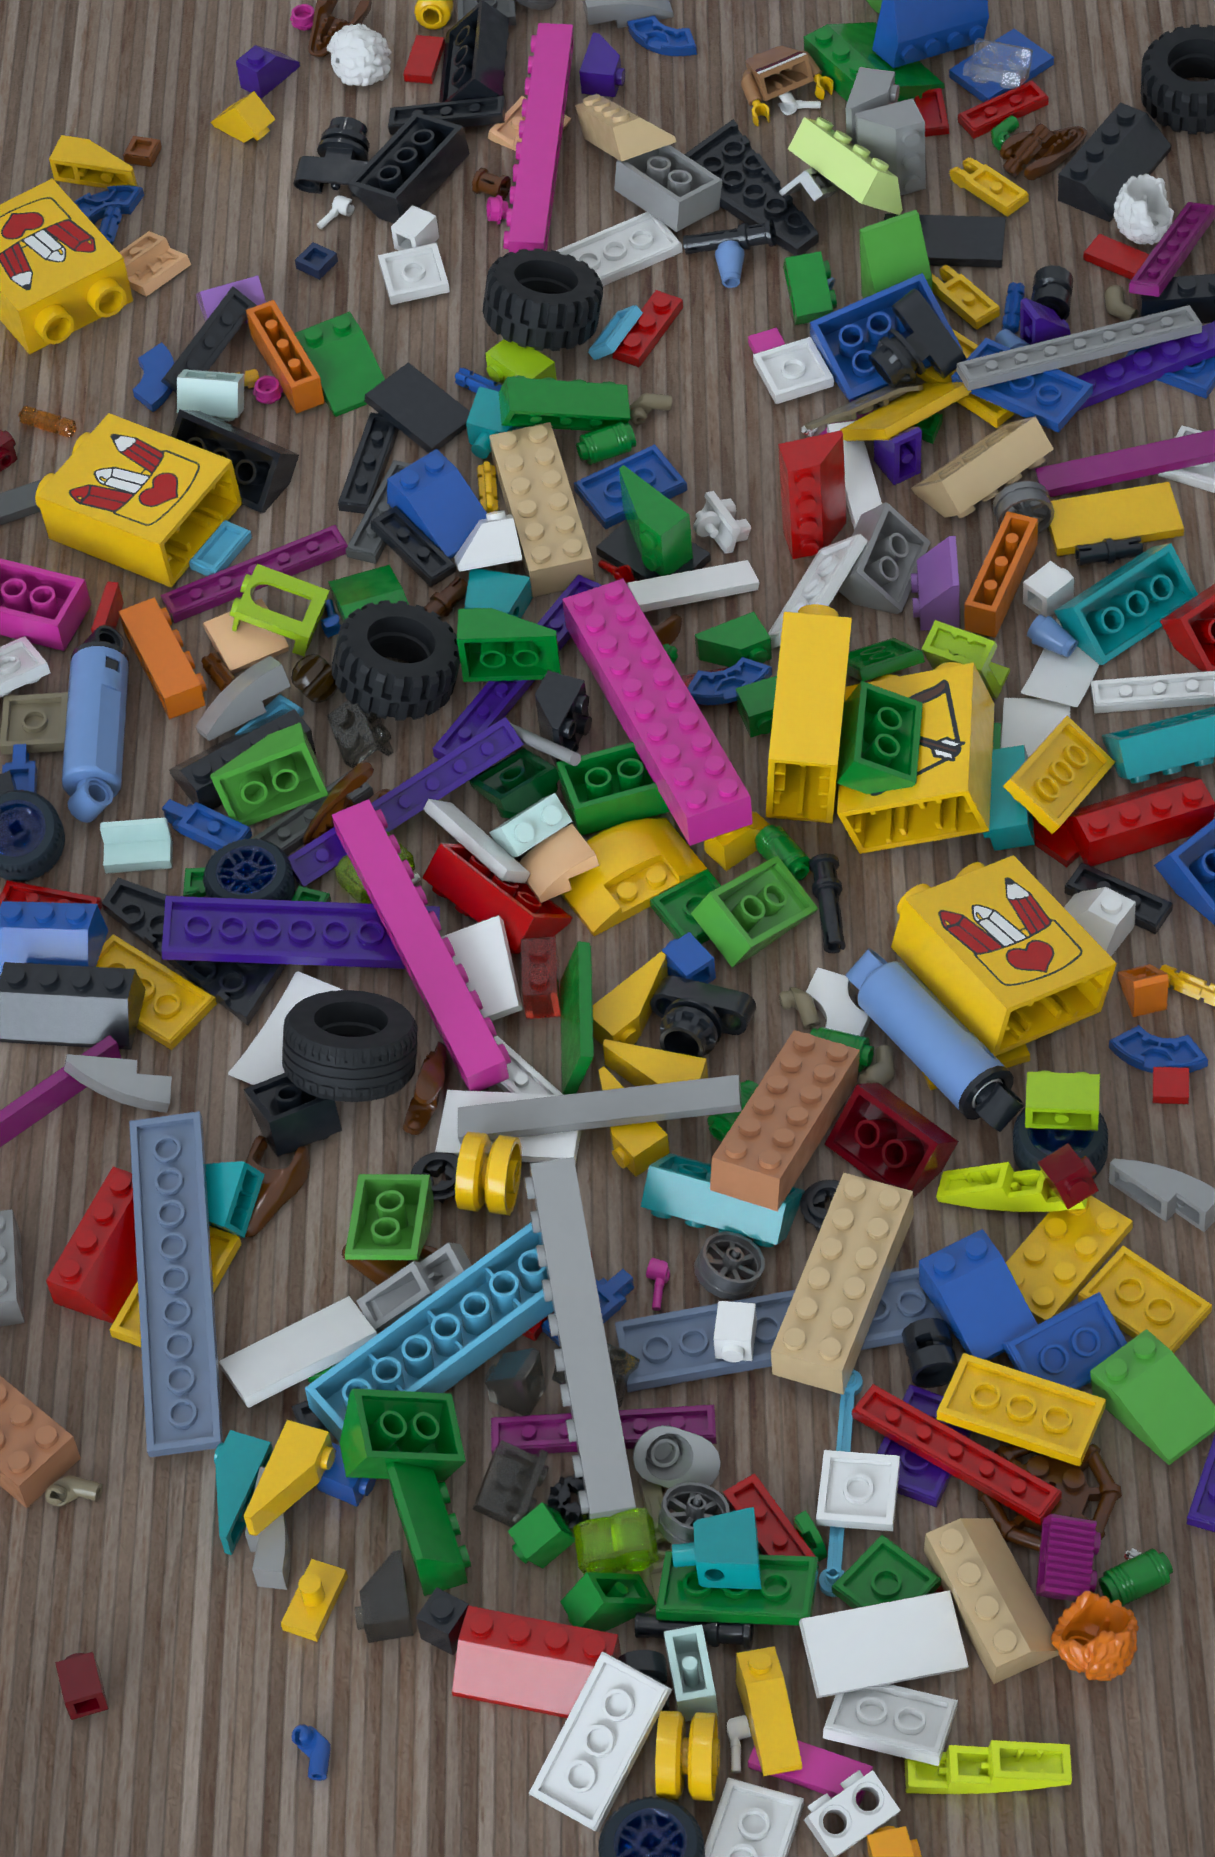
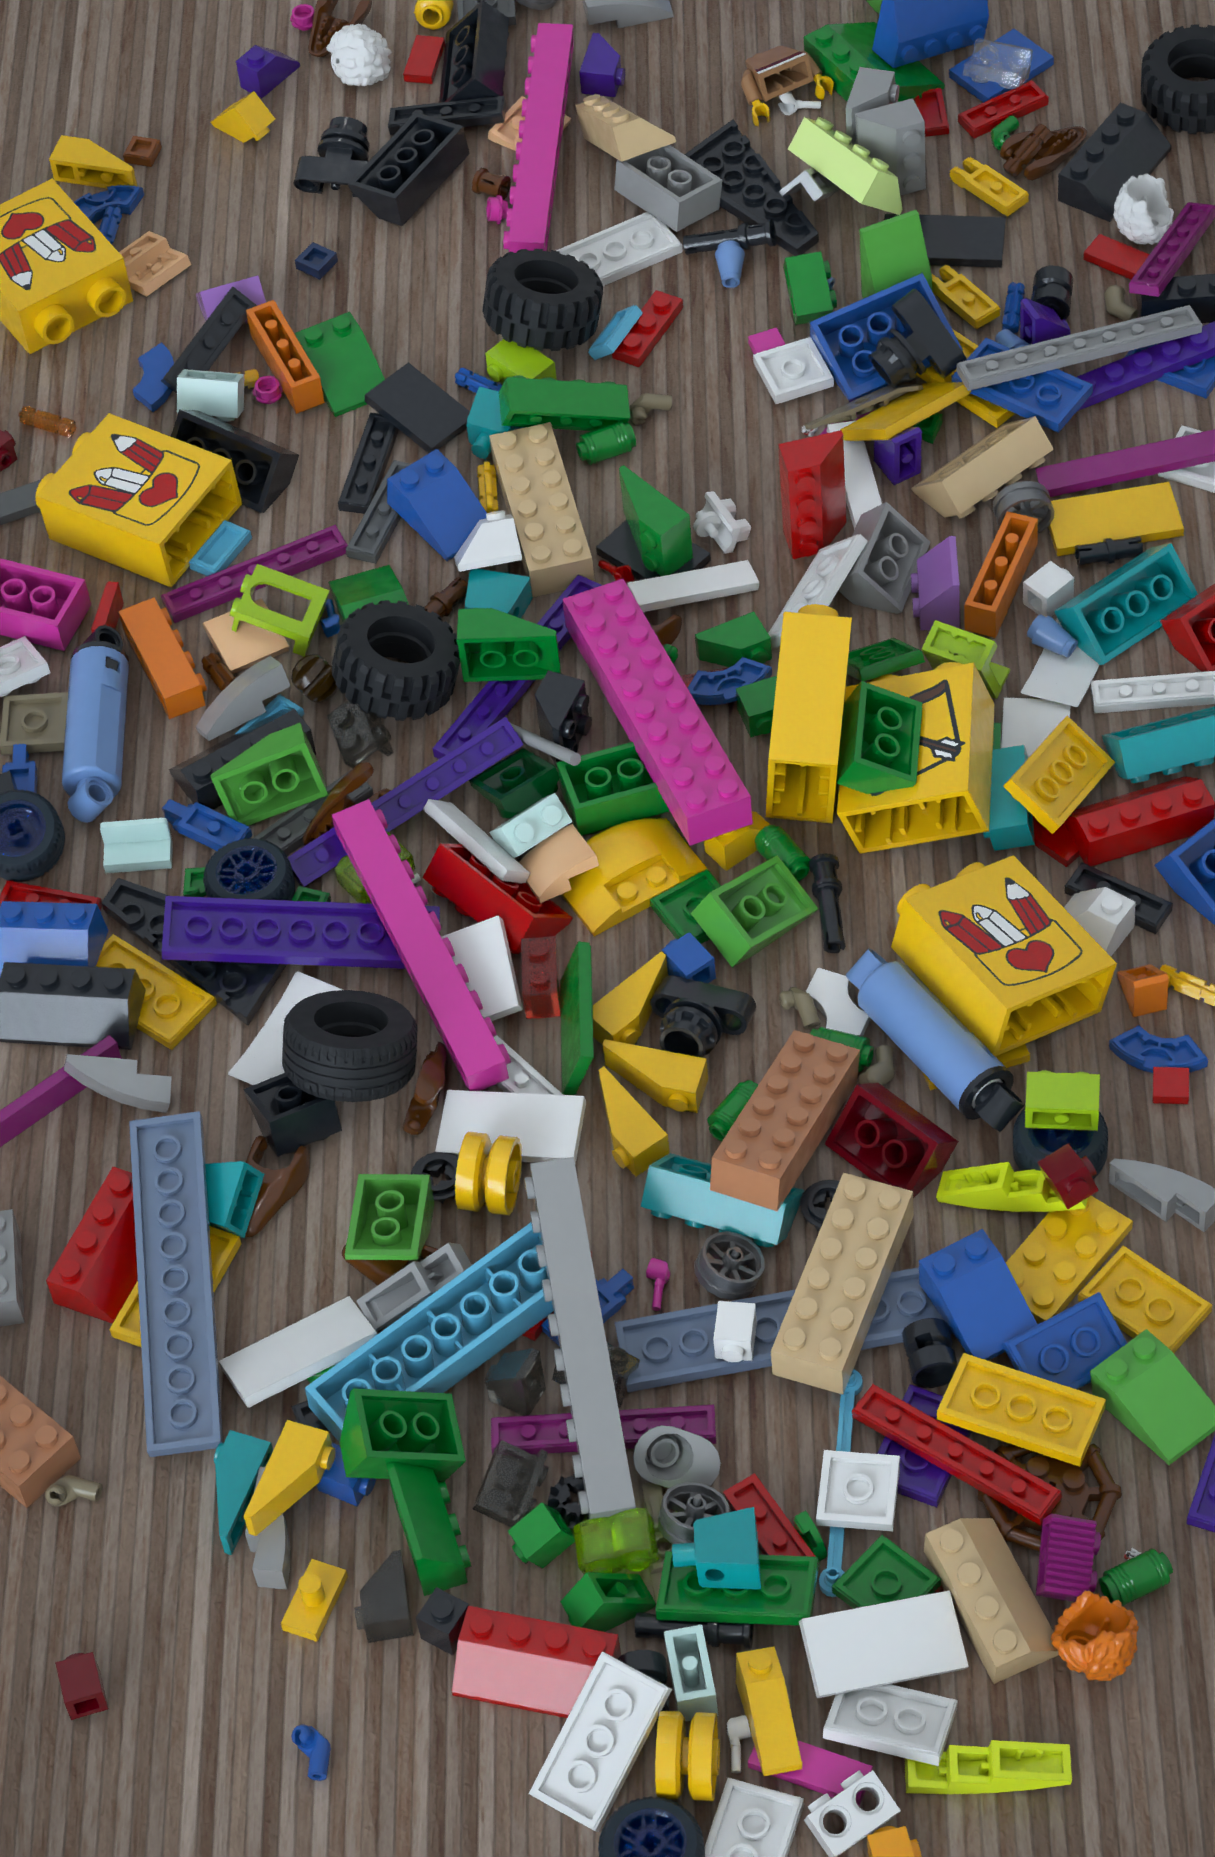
white hand [316,195,355,230] -> none
black tile [371,506,456,587] -> none
white plate [378,243,450,305] -> none
white brick [391,205,439,251] -> none
light grey tile [458,1075,742,1144] -> none
blue tile [573,444,687,530] -> none
blue tile [627,16,697,56] -> none

